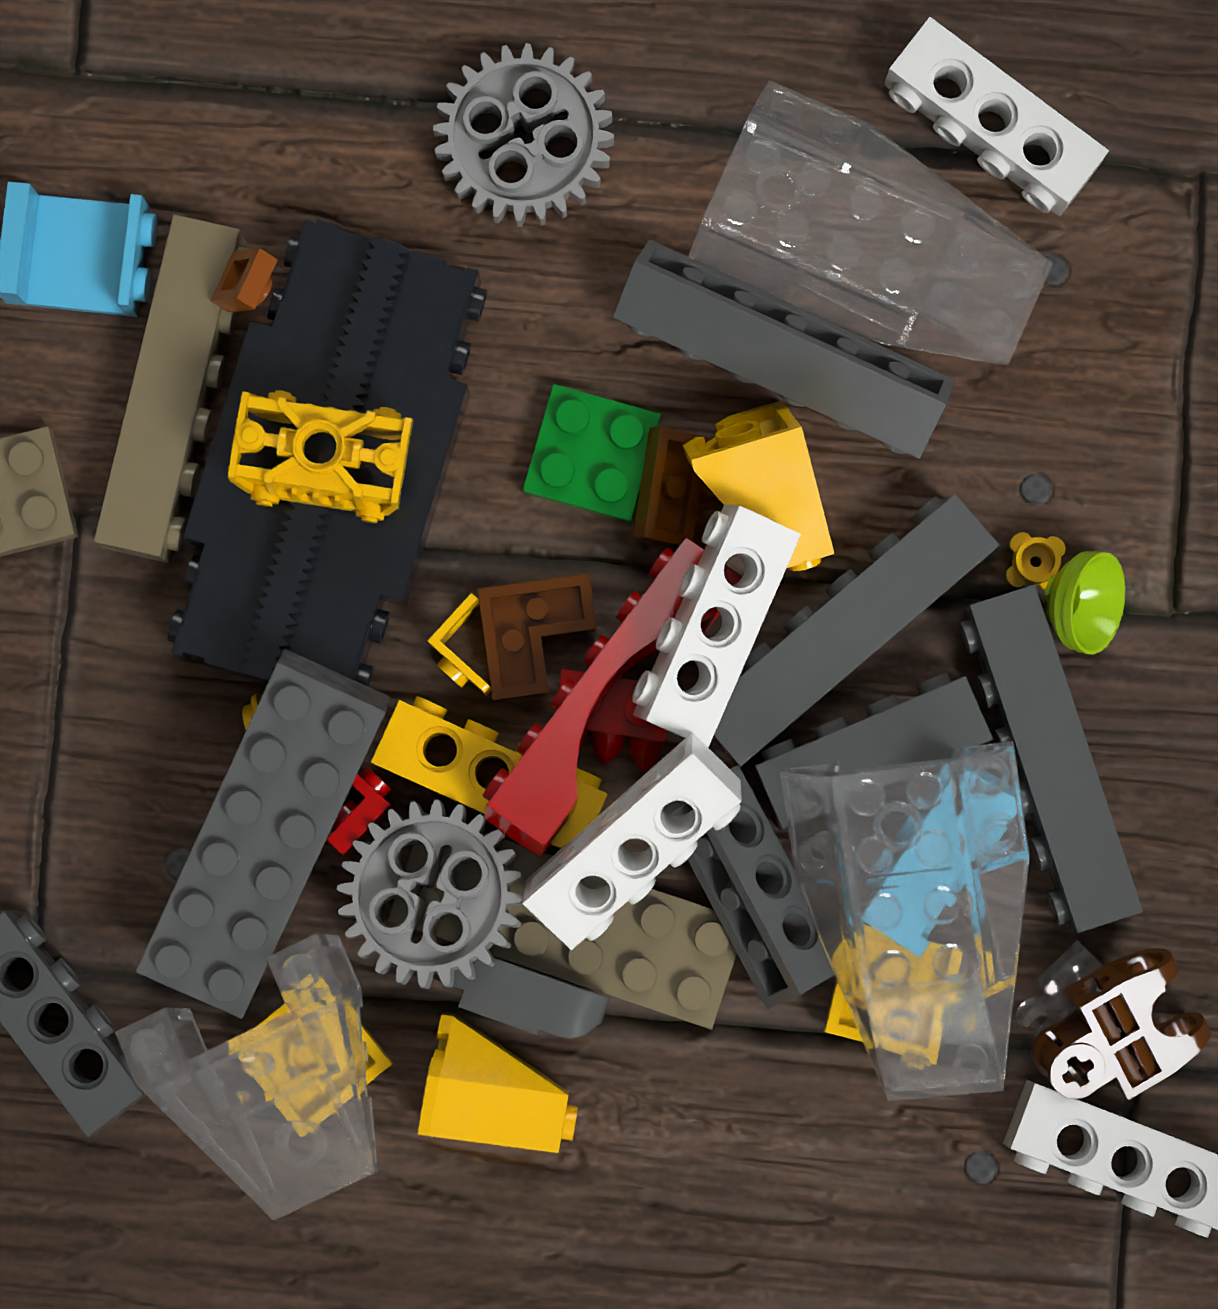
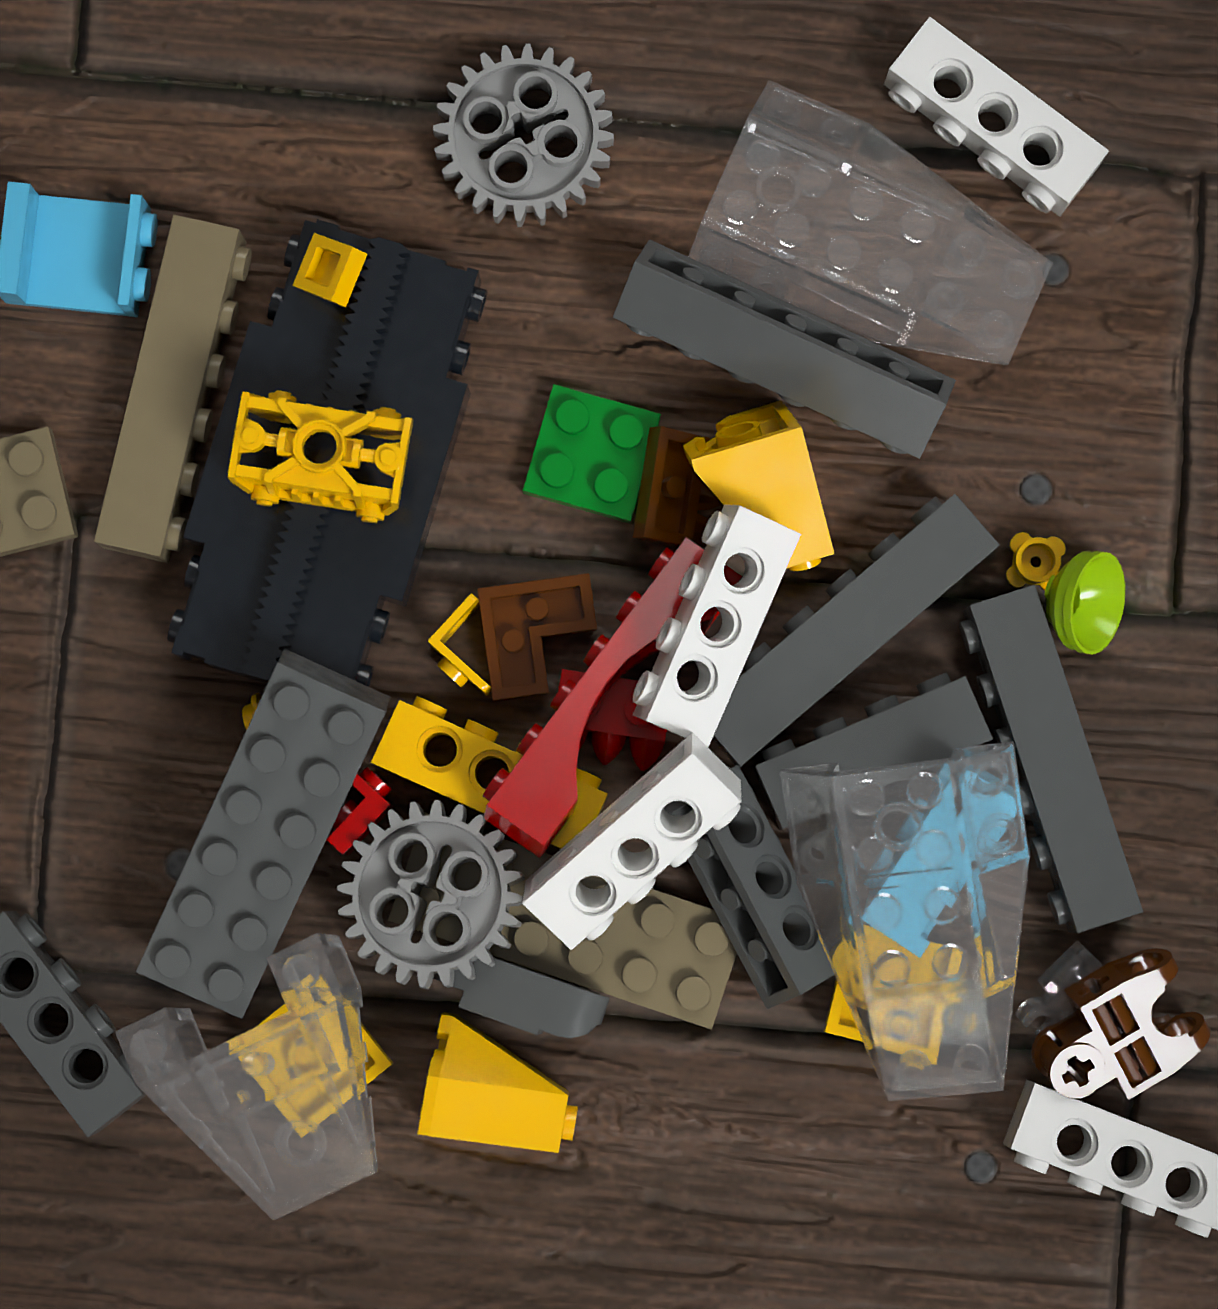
dark orange plate [210,248,278,312] -> none
none -> yellow plate [292,233,367,307]

